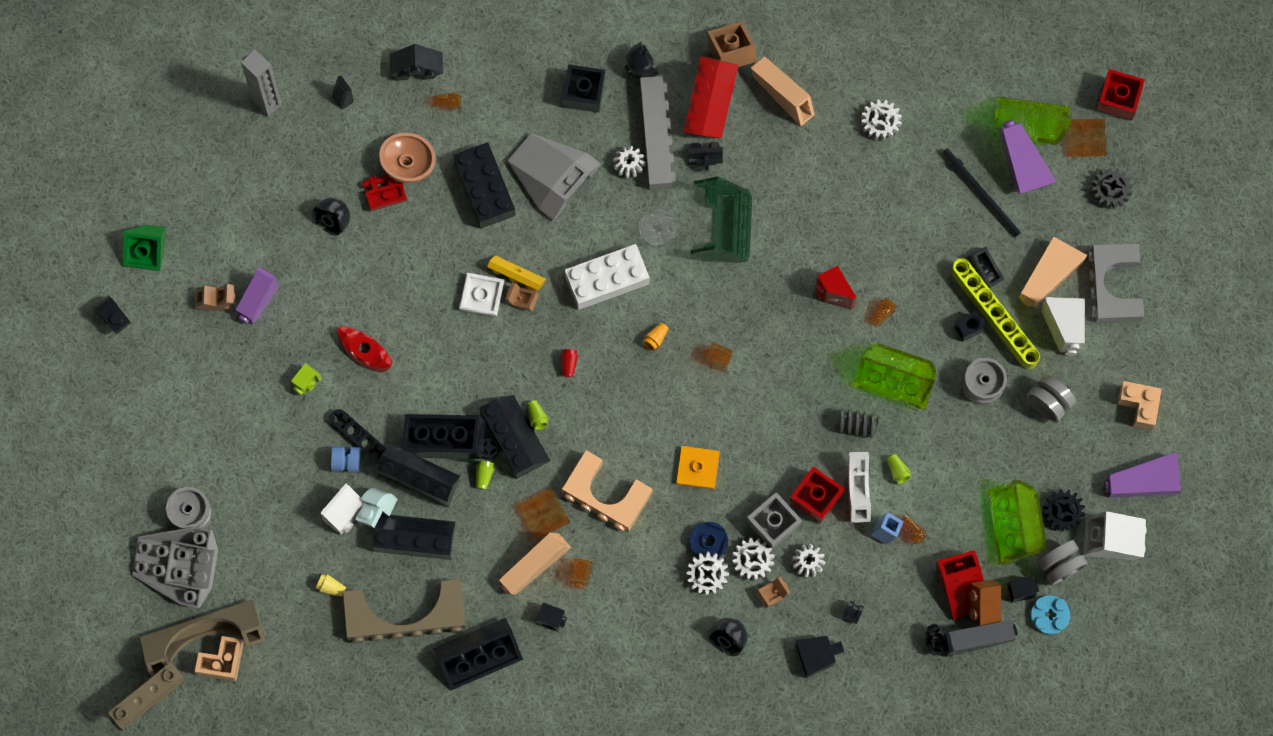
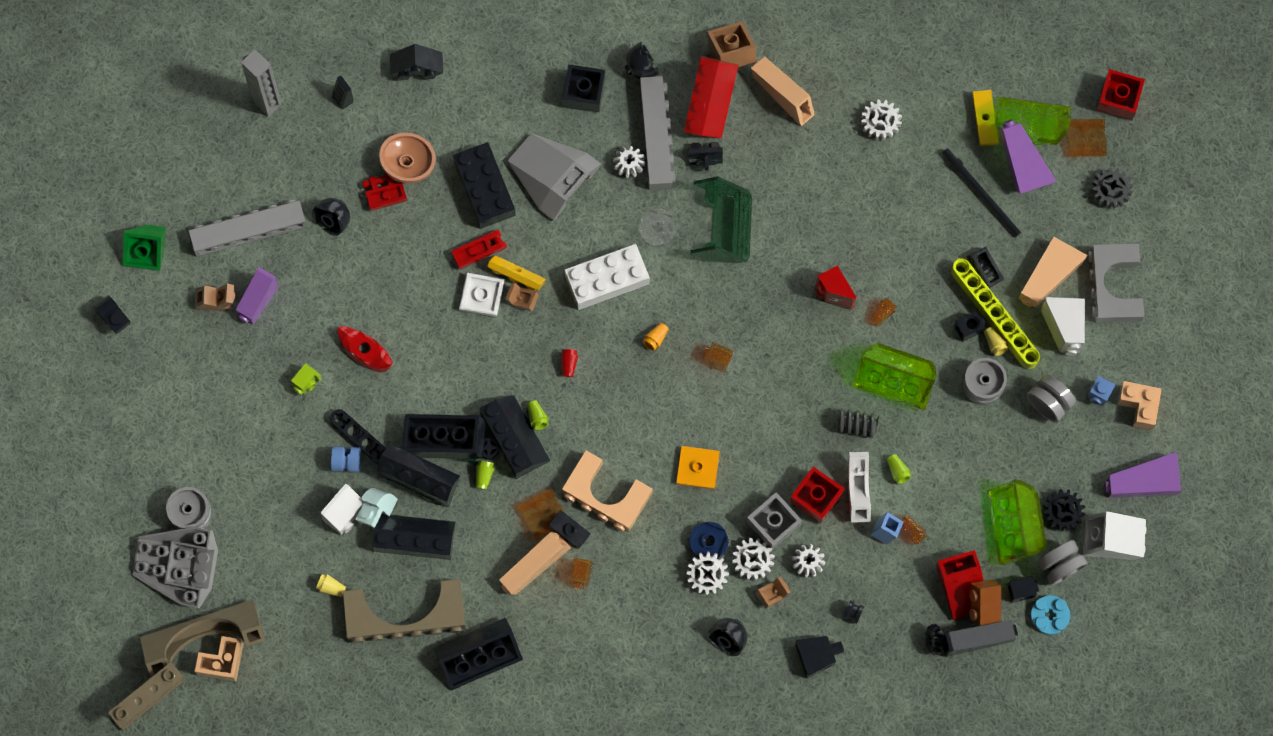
clear orange cone [433,92,461,110] -> none
black brick [536,602,567,632] -> none
none -> light grey brick [189,200,307,257]
none -> red plate [451,230,507,269]
none -> black plate [548,510,591,549]
none -> yellow tile [972,90,999,147]
none -> light yellow cone [984,327,1008,356]
none -> medium blue brick [1086,376,1115,407]

